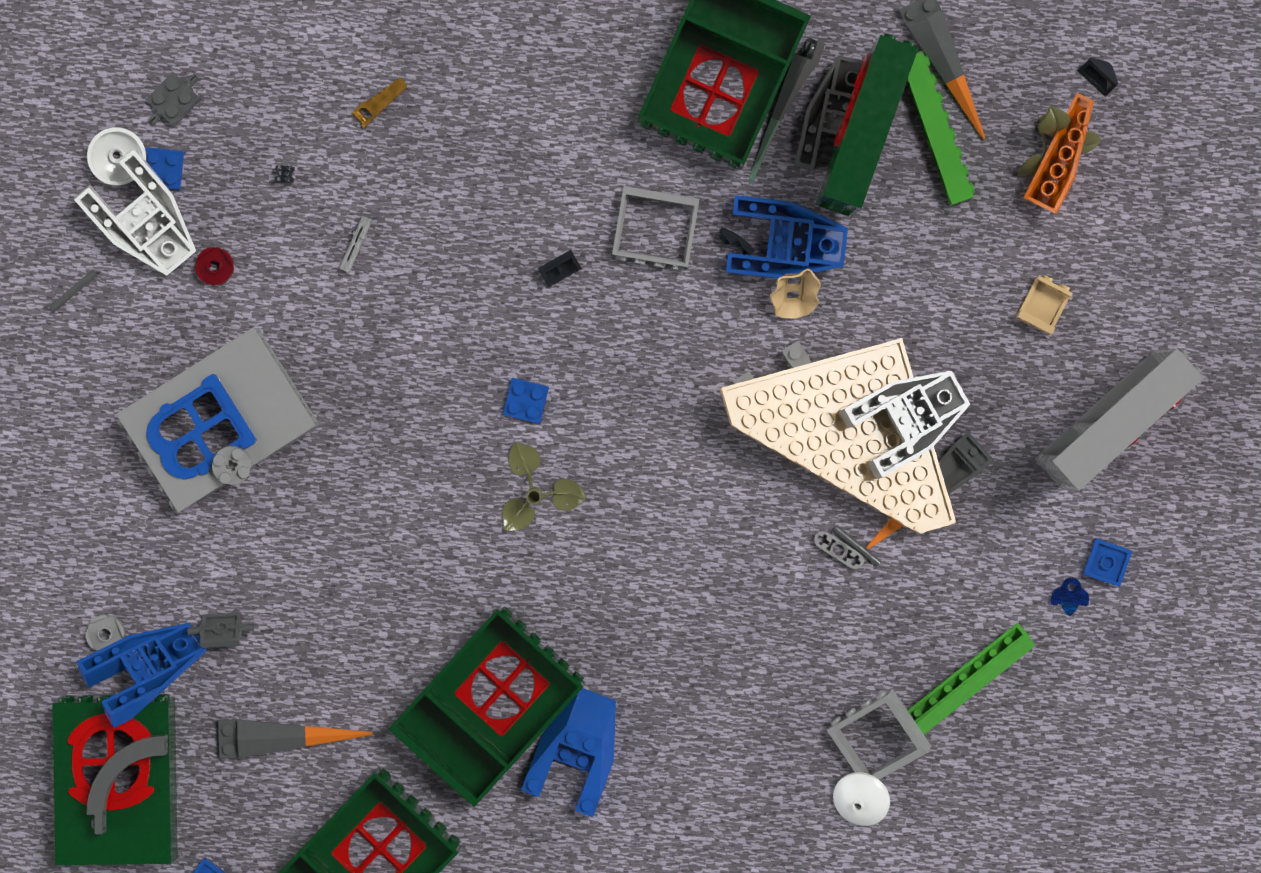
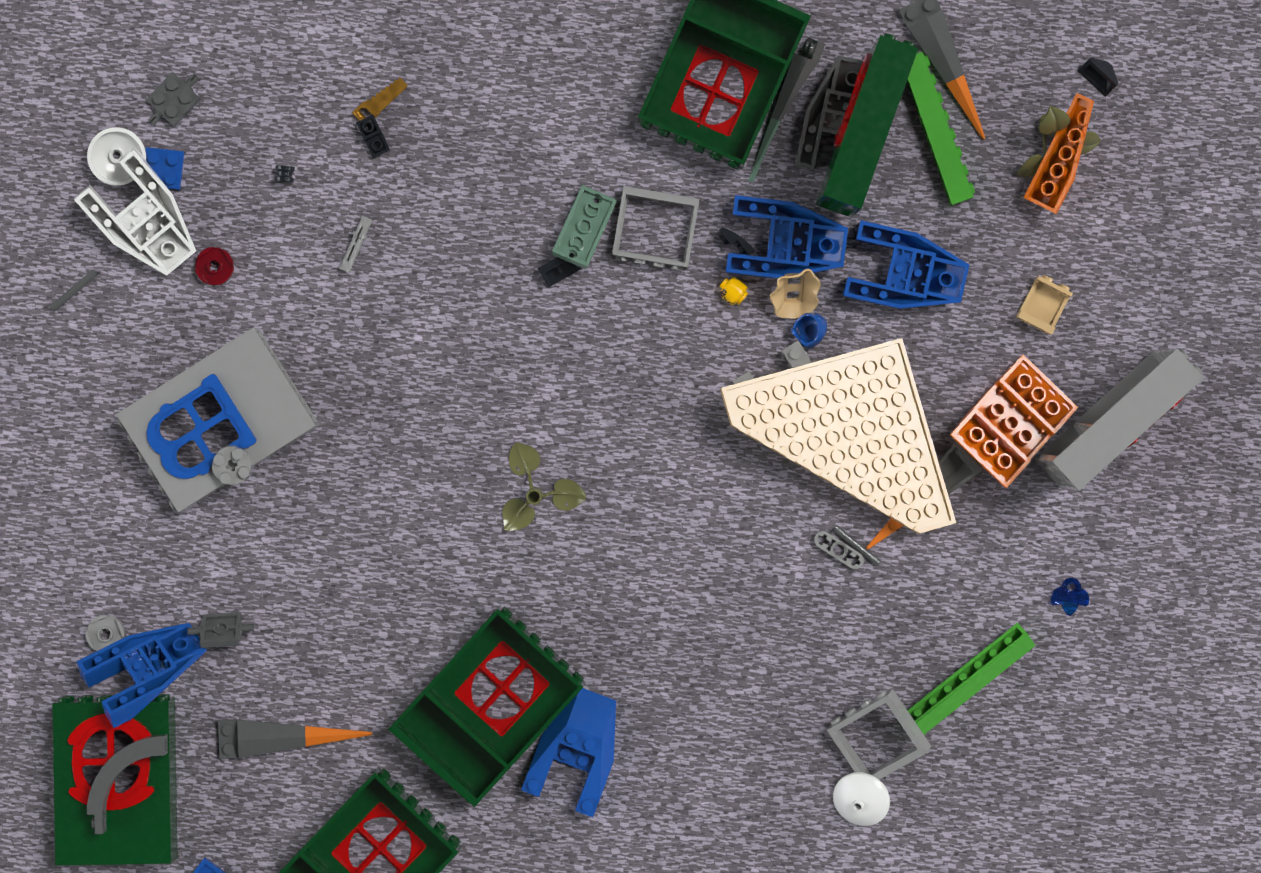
blue plate [503,378,549,424] -> none
wedge [838,371,970,479] -> none
blue plate [1083,538,1133,587] -> none
none -> black slope [356,115,391,159]
none -> sand green piece [552,185,617,269]
none -> yellow head [719,277,748,305]
none -> blue hair [791,313,828,348]
none -> blue wedge [842,220,969,309]
none -> orange slope [950,355,1078,488]

